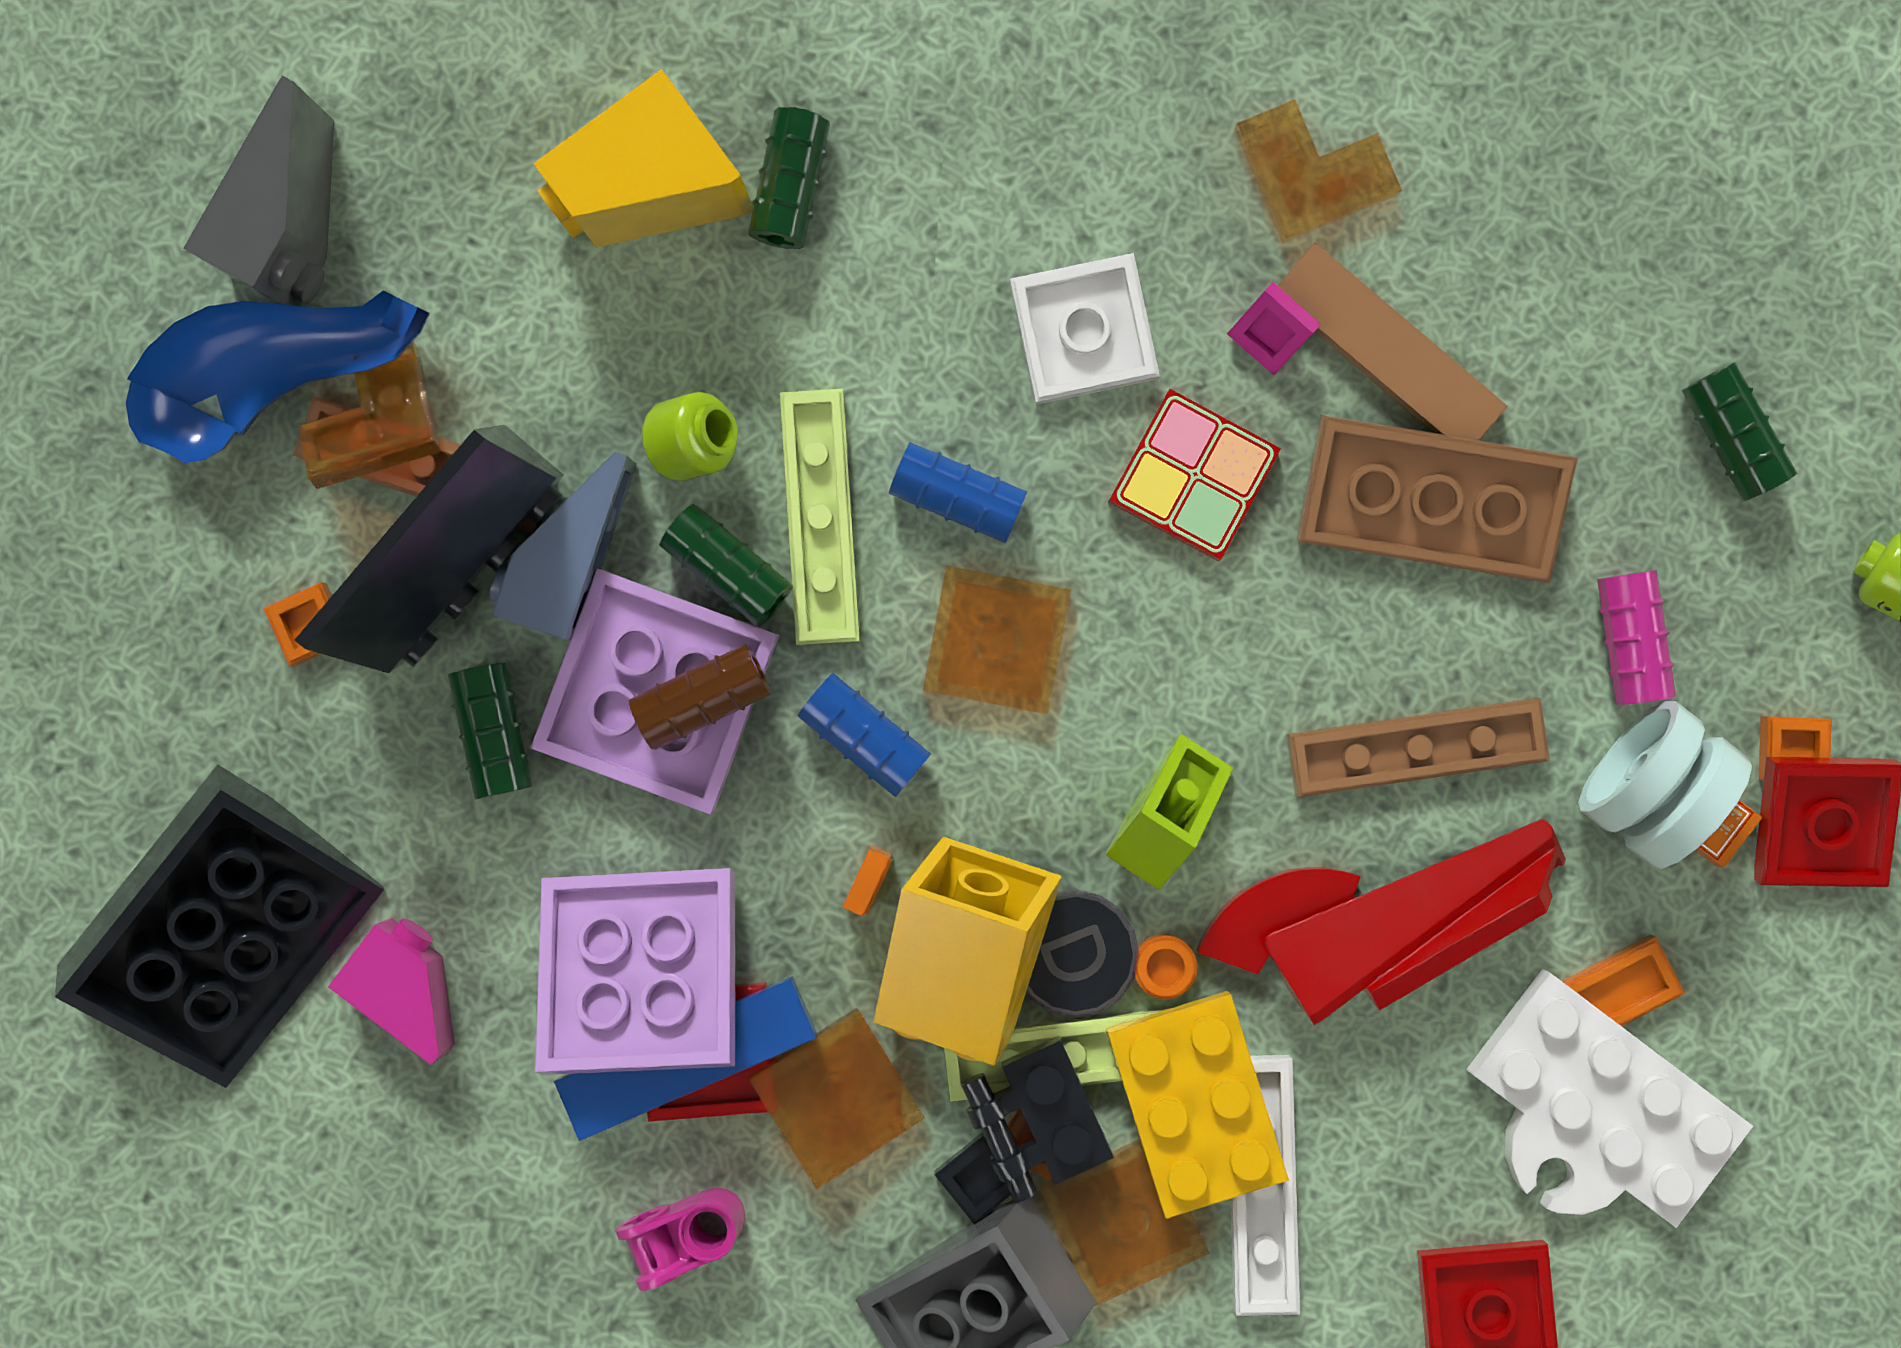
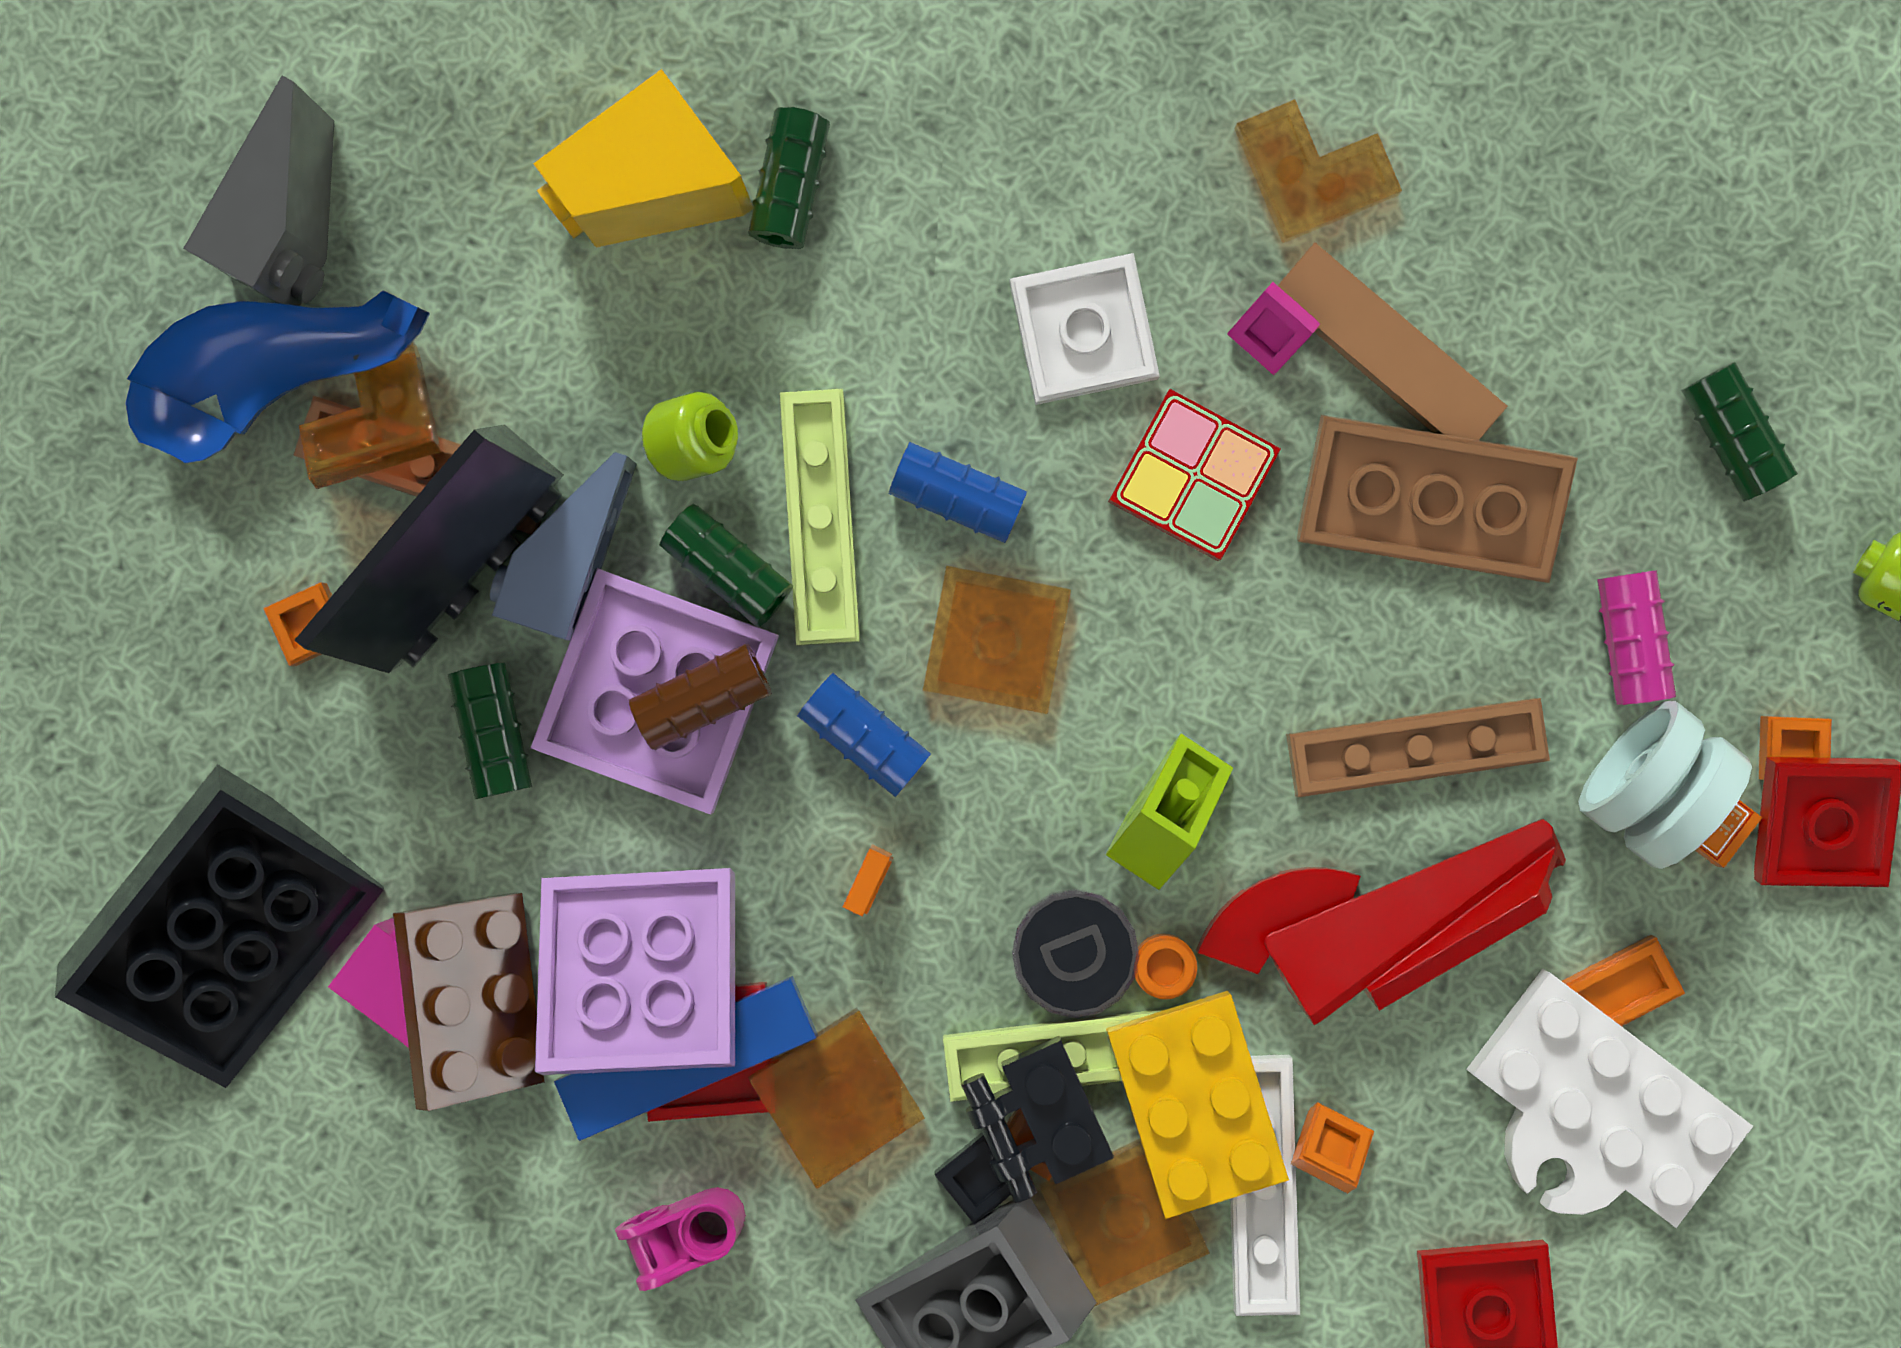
yellow slope [873,836,1062,1066] -> none
none -> plate [393,893,545,1111]
none -> orange tile [1291,1102,1374,1194]

